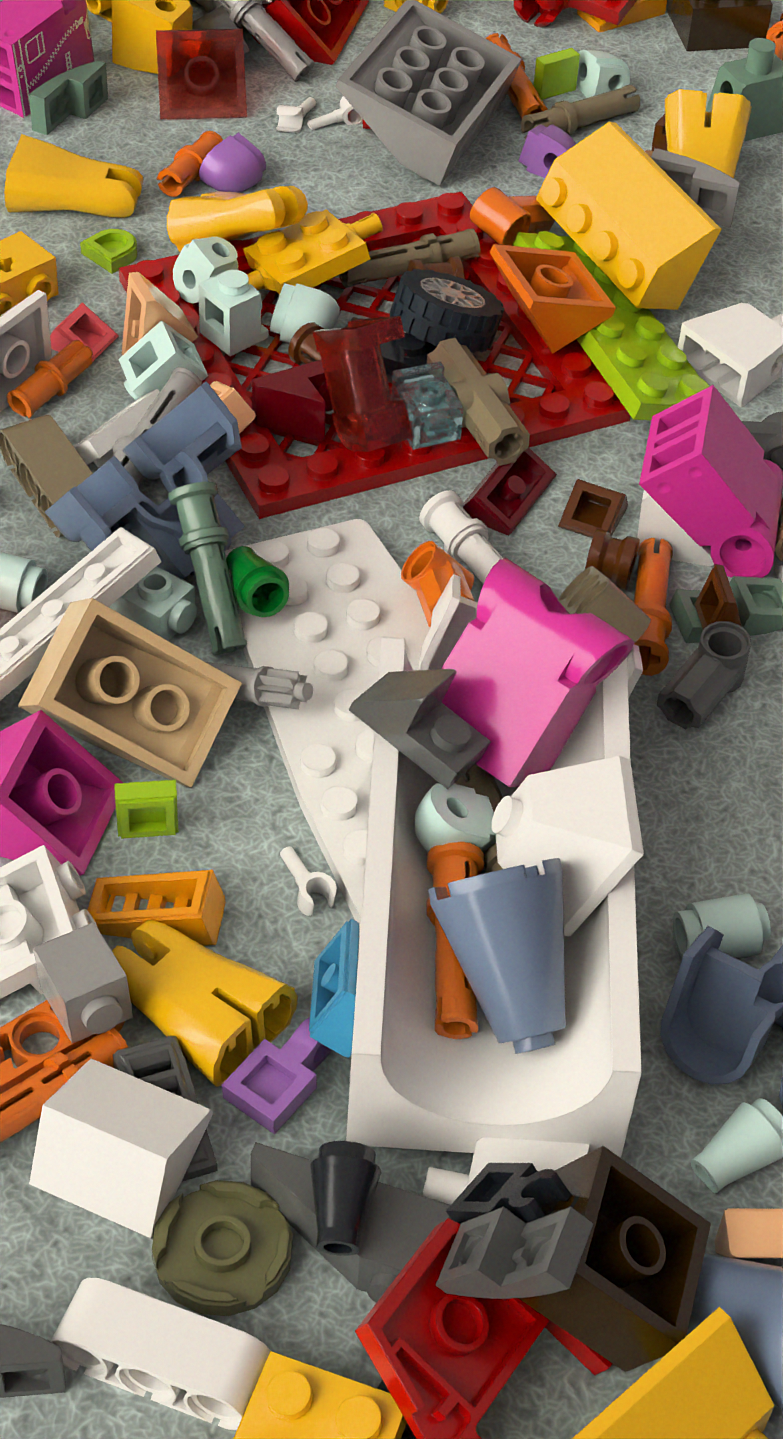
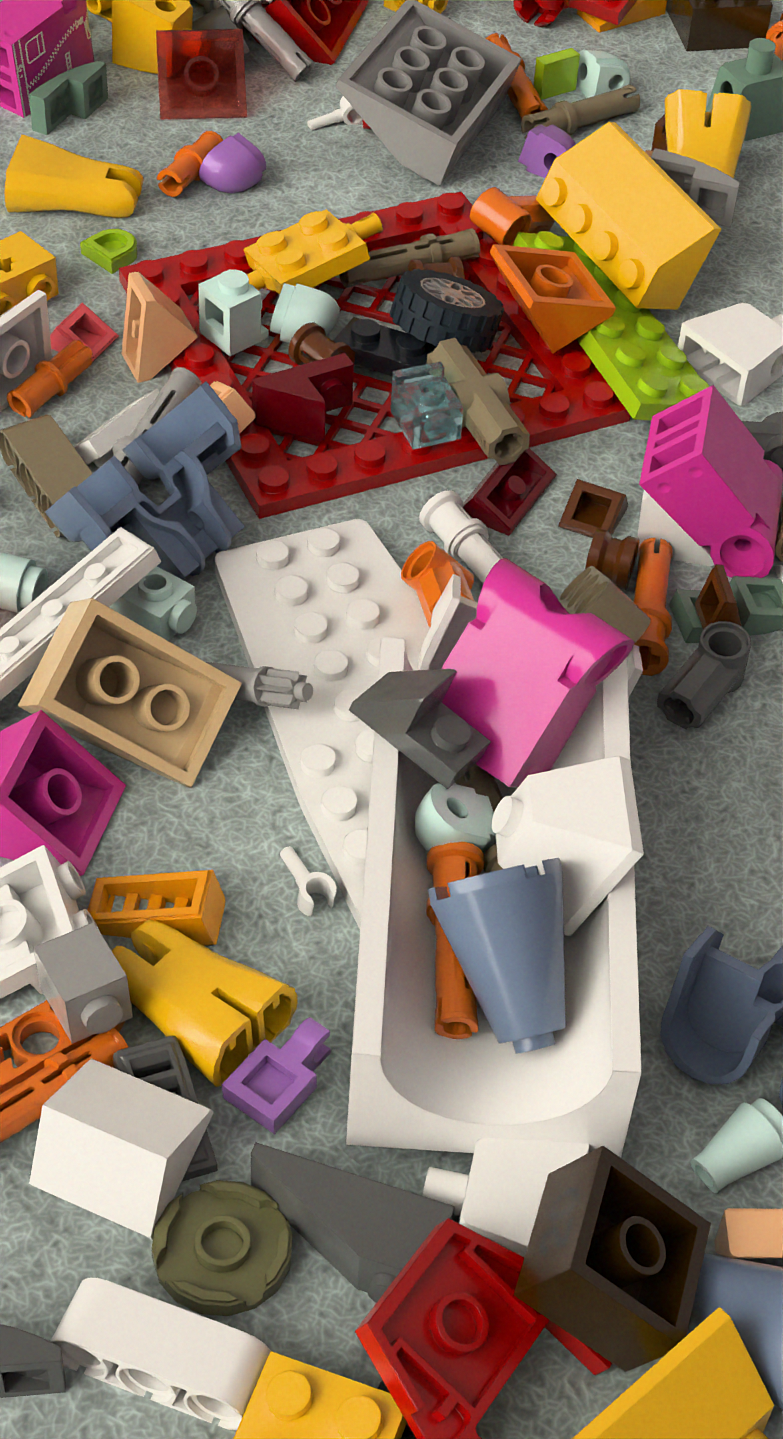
lime tile [114,780,179,839] -> none
light aqua brick [118,320,208,400] -> none
yellow piece [167,186,308,252] -> none
sand green pin [168,481,247,655] -> none
light aqua piece [173,236,238,304] -> none
green cone [226,546,289,617] -> none
white hand [276,97,316,134] -> none
dark azure slope [309,918,359,1058] -> none
black cone [310,1141,381,1256] -> none
clear red piece [313,316,413,452] -> none
dark grey slope [435,1207,593,1299] -> none
black plate [446,1163,572,1224] -> none
light aqua brick [673,893,771,959] -> none

